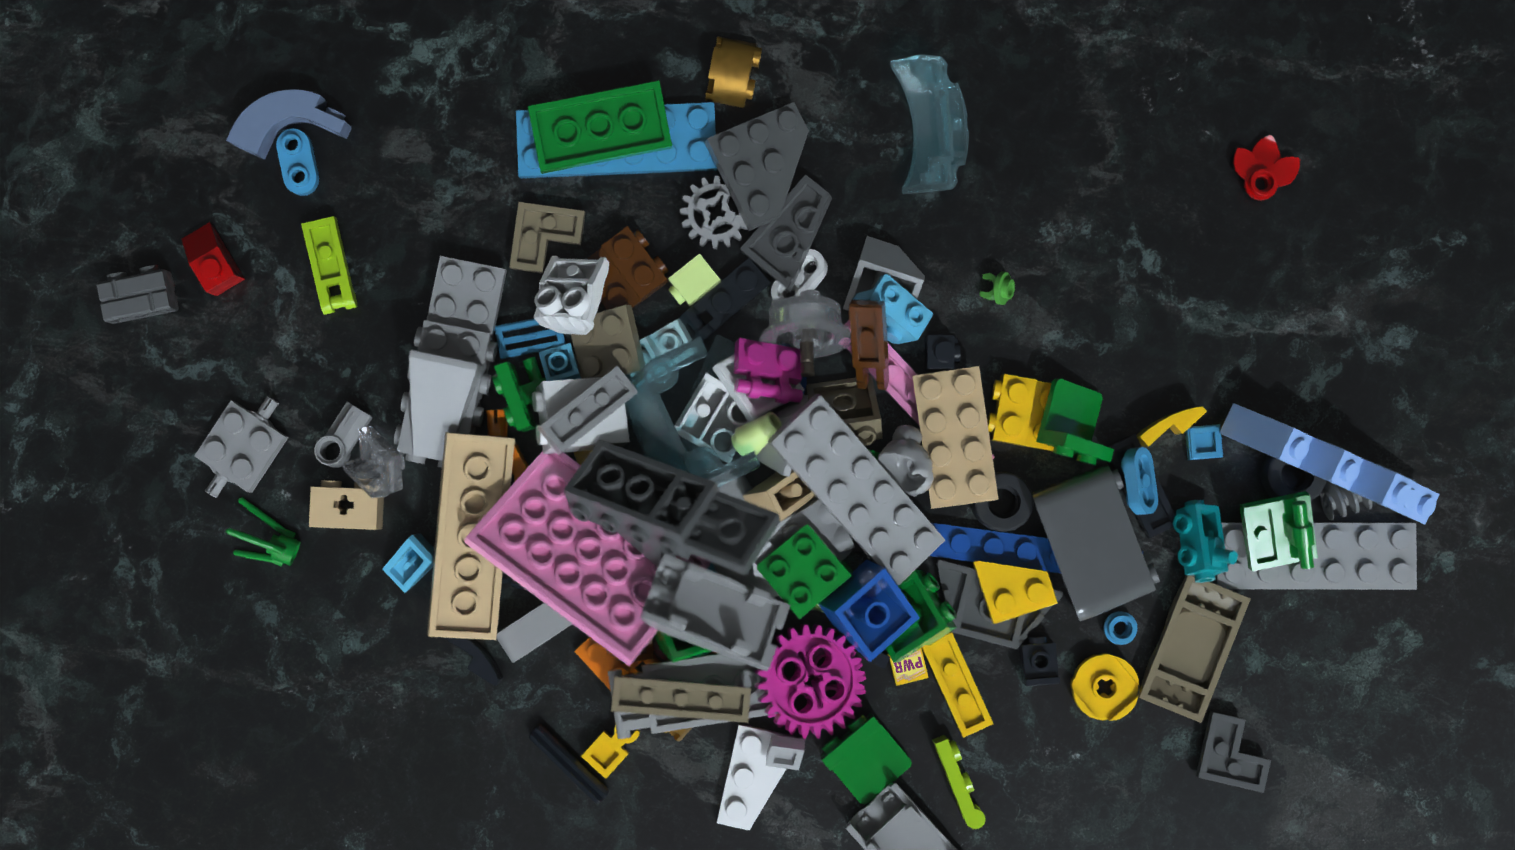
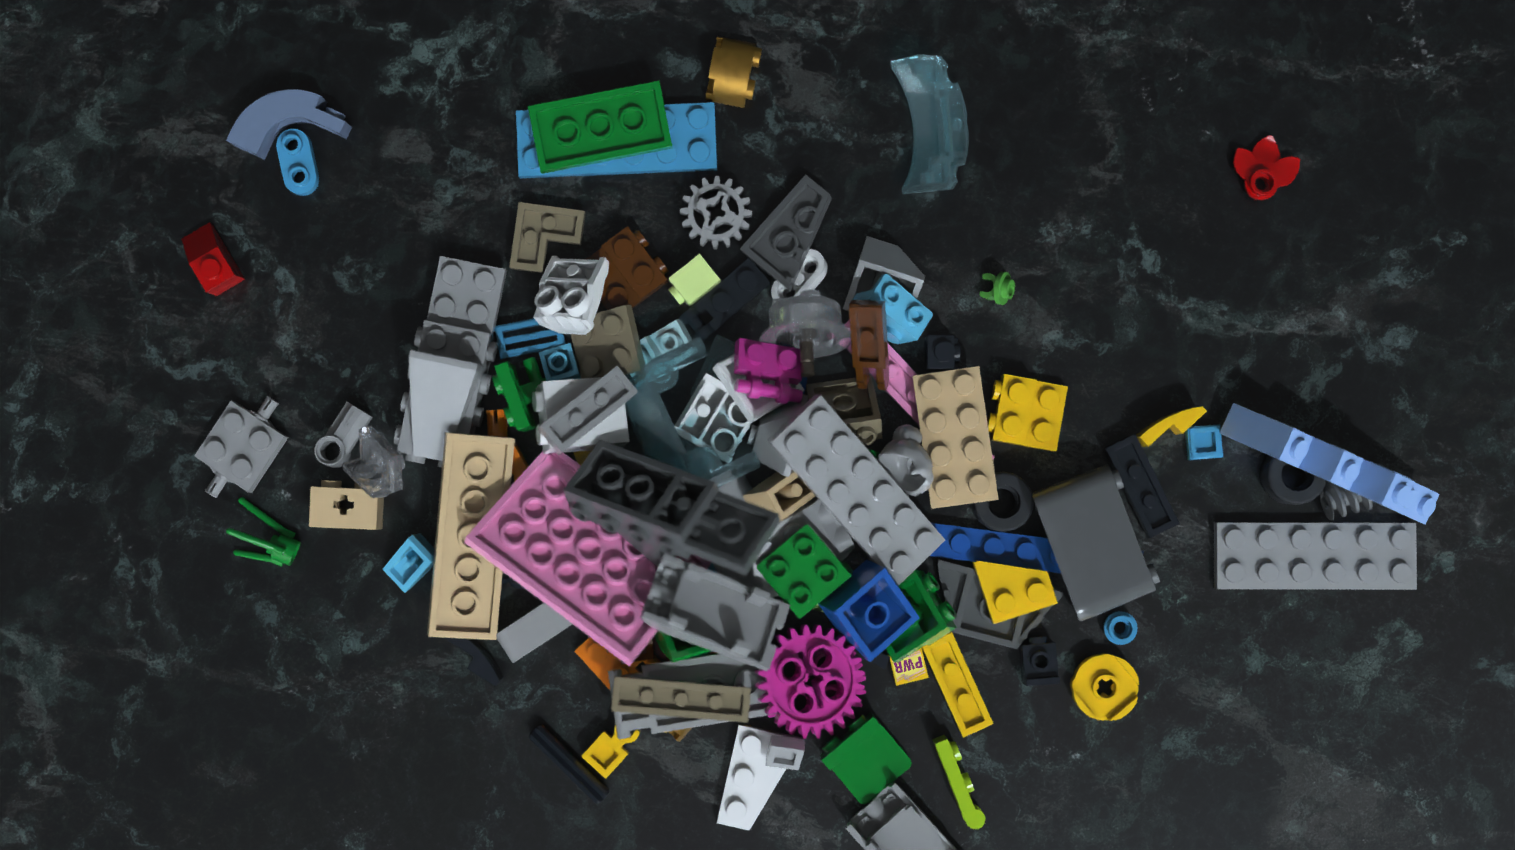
dark grey brick [97,265,179,324] -> none
lime plate [301,216,357,315] -> none
dark grey plate [705,102,809,231] -> none
yellowish green cone [731,412,782,457] -> none
green bracket [1036,378,1114,465] -> none
dark azure plate [1121,447,1158,515] -> none
dark tan slope [1138,575,1251,723] -> none
teal brick [1173,500,1238,583] -> none
dark grey plate [1196,711,1271,793] -> none
plate [1240,491,1318,572] -> none

